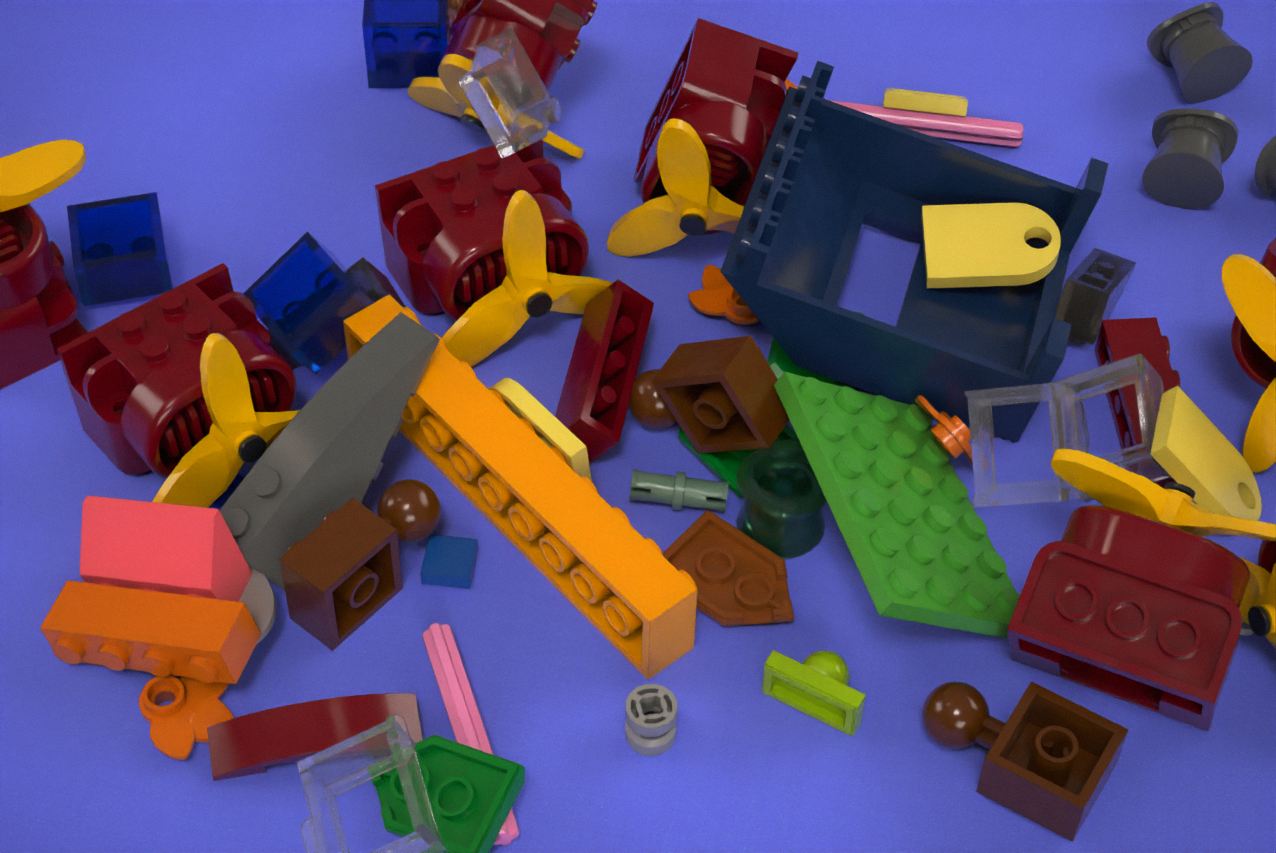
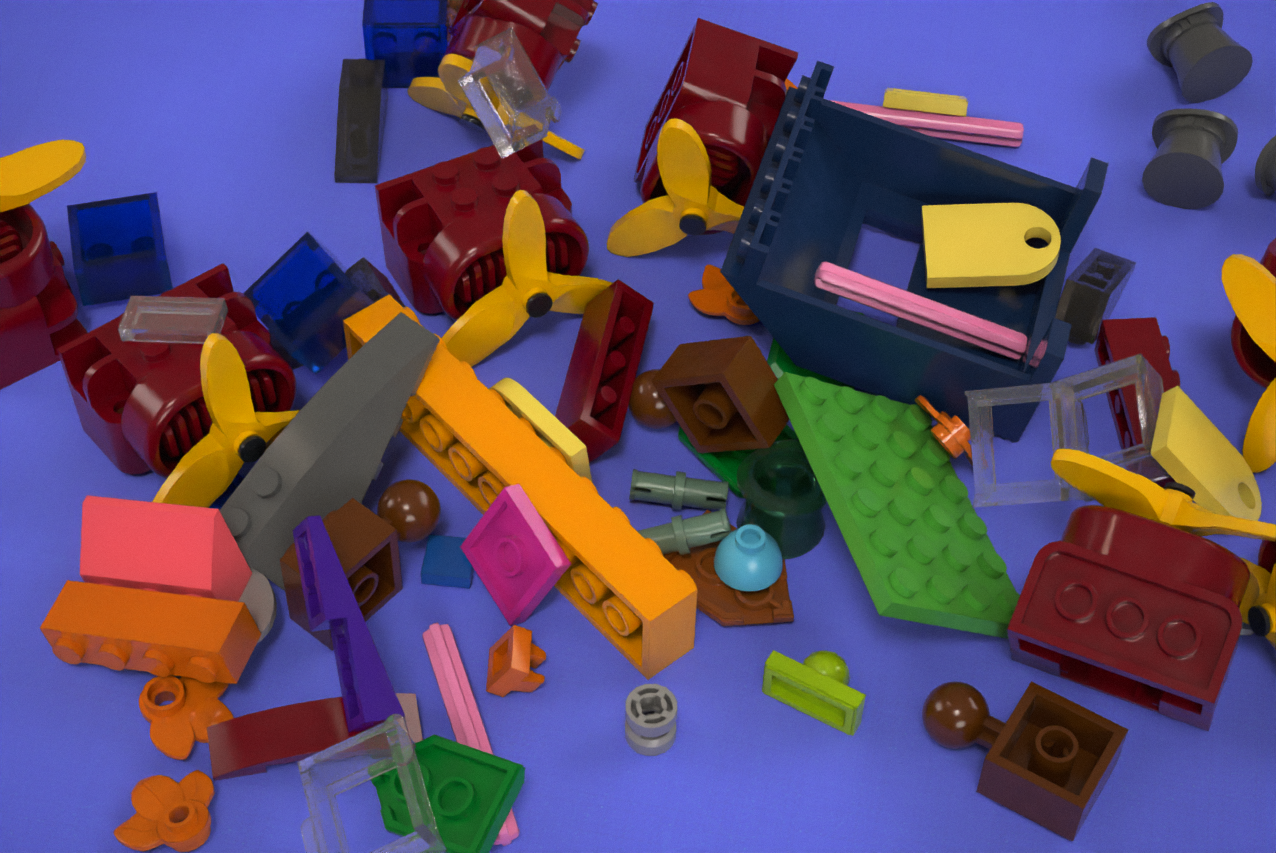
none -> orange plate [113,770,215,852]
none -> clear tile [118,296,228,344]
none -> dark purple slope [292,515,405,732]
none -> clear smoke slope [334,59,389,184]
none -> dark pink tile [460,484,571,626]
none -> orange tile [486,625,546,697]
none -> sand green pin [637,508,732,555]
none -> medium azure brick [714,524,783,591]
none -> bright pink axle [814,261,1027,360]

